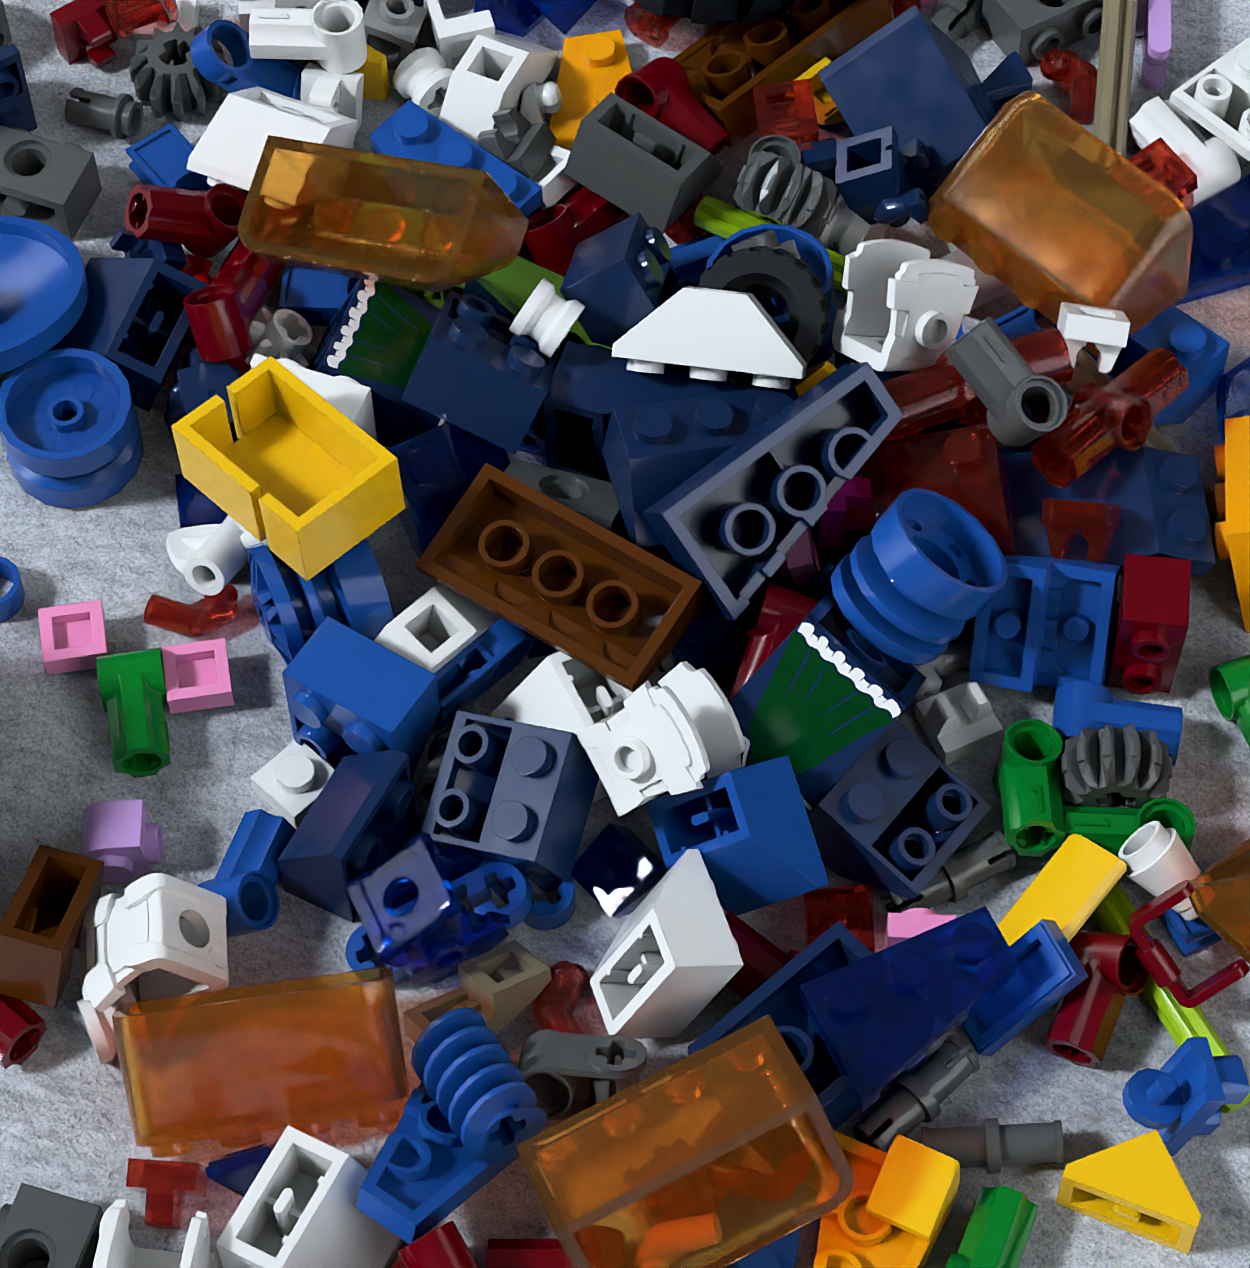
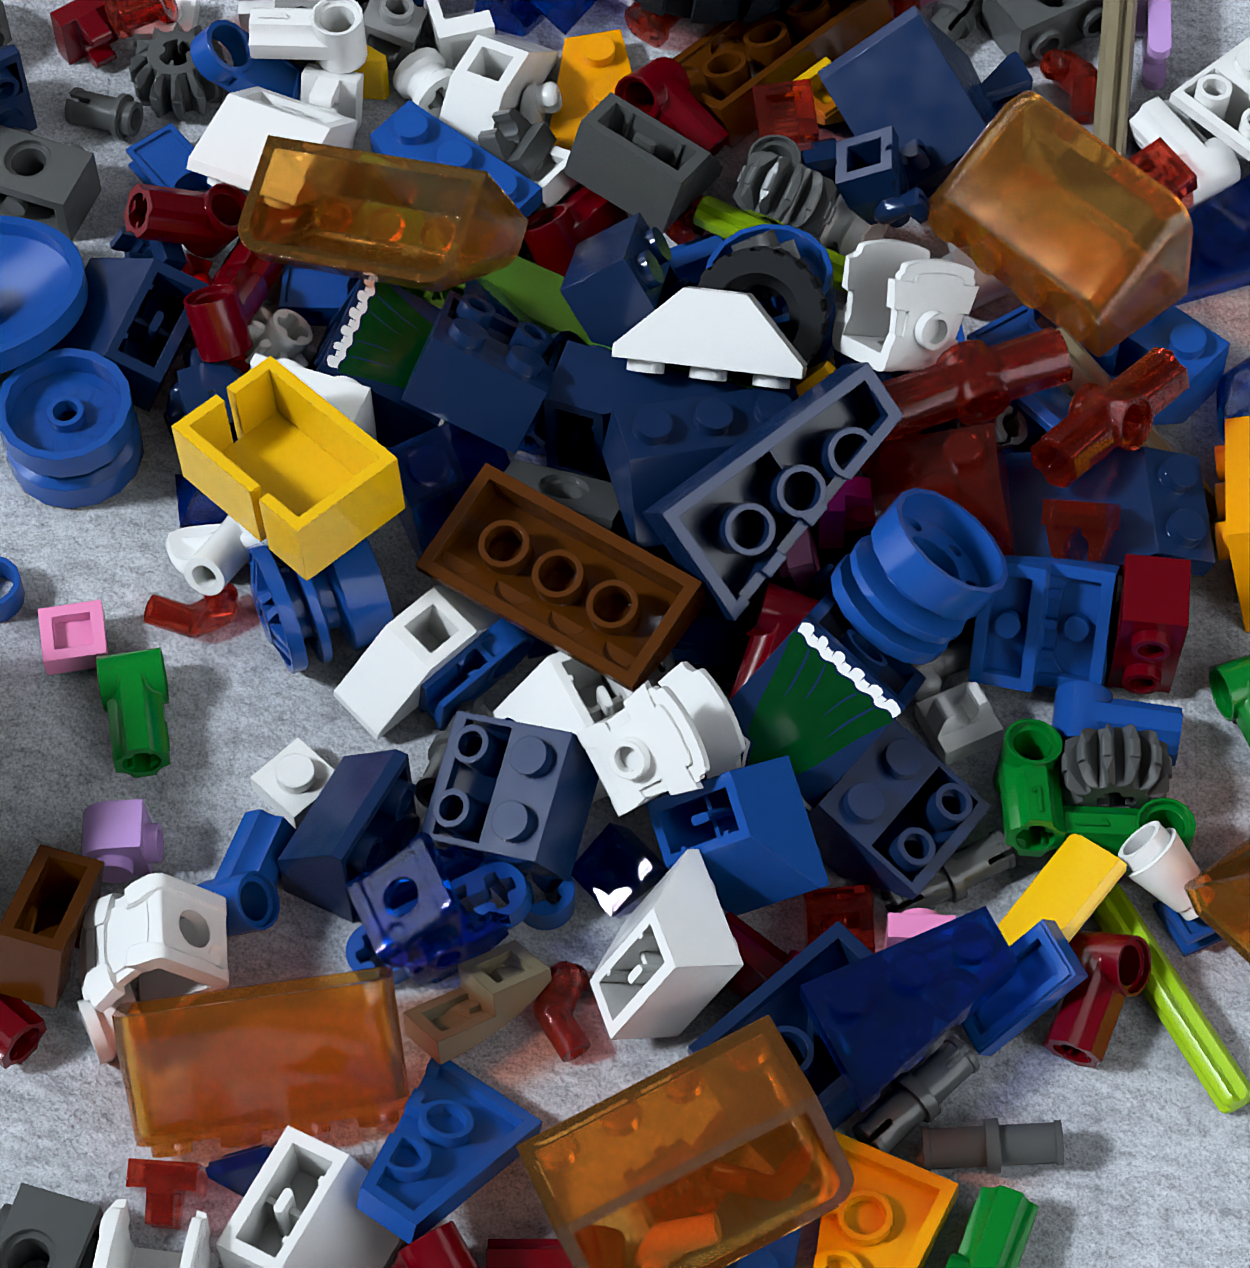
bright pink plate [161,638,235,714] -> none
blue slope [282,616,440,779] -> none
blue piece [411,1008,547,1163] -> none
white wheel [509,278,585,358] -> none
dark grey piece [517,1029,647,1127] -> none
yellow slope [865,1134,960,1241] -> none
dark grey piece [944,316,1068,447] -> none
yellow slope [1055,1129,1202,1254] -> none
white tile [1057,302,1131,373] -> none
blue hips [1122,1037,1250,1156] -> none
dark red piece [1128,880,1250,1008] -> none

